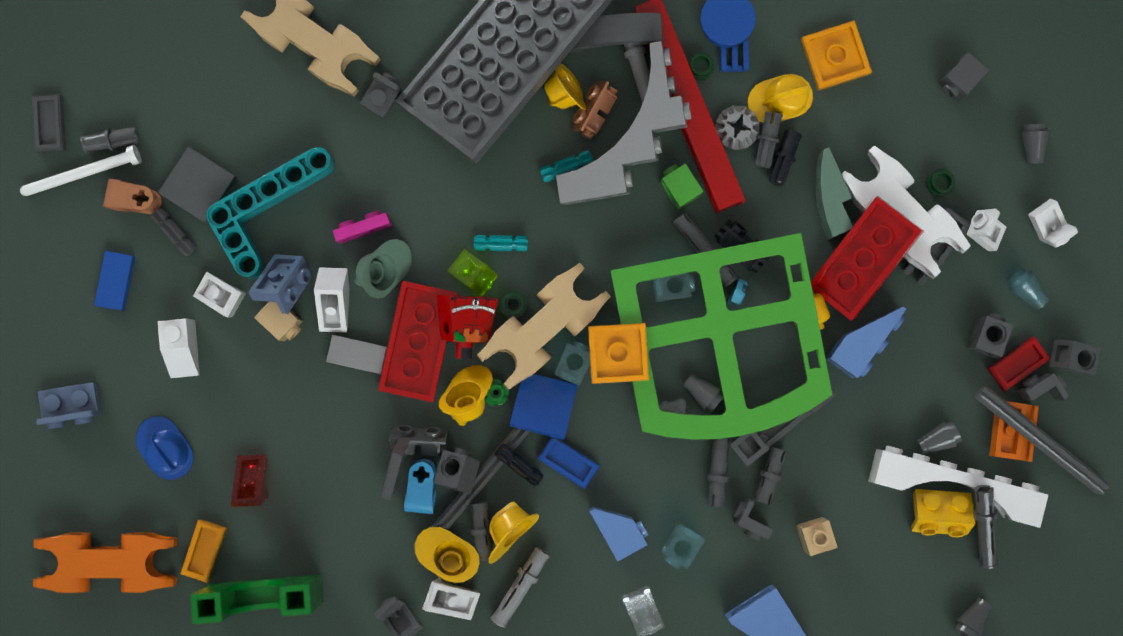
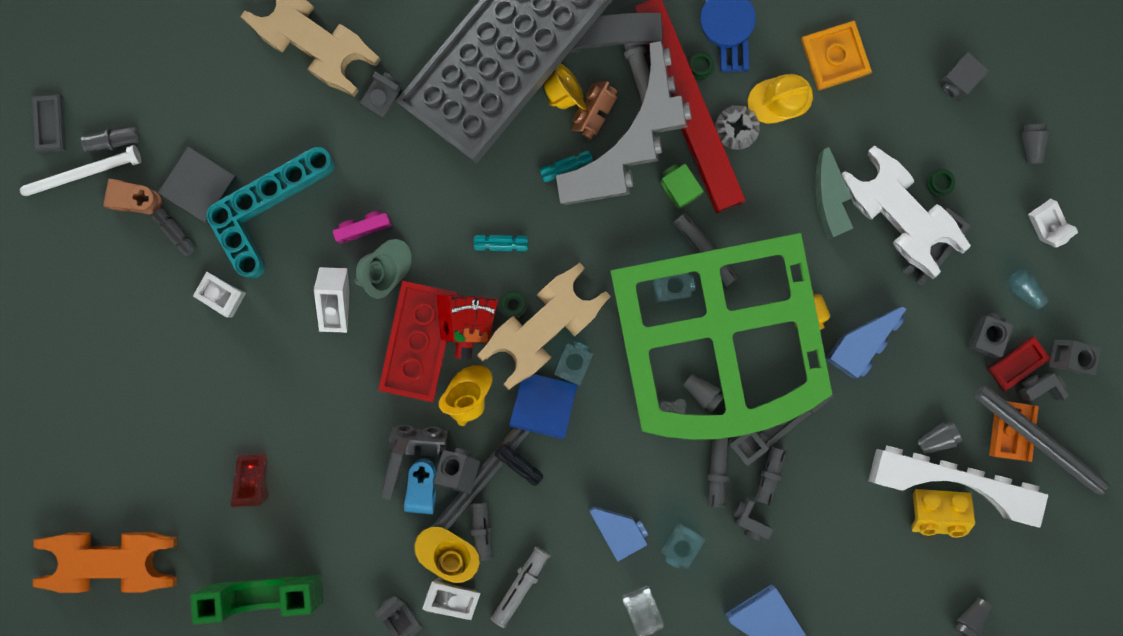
sand blue bracket [36,382,102,429] -> none
blue tile [94,251,135,311] -> none
blue piece [136,417,193,480] -> none
white slope [157,318,200,378] -> none
light orange tile [180,519,227,583] -> none
sand blue bracket [248,254,312,314] -> none
tan brick [254,302,303,342] -> none
light grey tile [326,335,387,374] -> none
clear neon green bracket [447,249,498,297] -> none
green plate [485,378,510,406] -> none
yellow piece [488,502,539,564] -> none
blue tile [538,437,600,489] -> none
light orange tile [588,323,649,384] -> none
black hinge [714,219,769,272] -> none
medium azure tile [727,278,748,307] -> none
dark grey axle [755,111,783,168] -> none
black axle [769,129,802,186] -> none
tan brick [796,517,838,556] -> none
red plate [811,196,924,321] -> none
white bracket [967,209,1006,251] -> none
dark grey pin [974,485,998,569] -> none

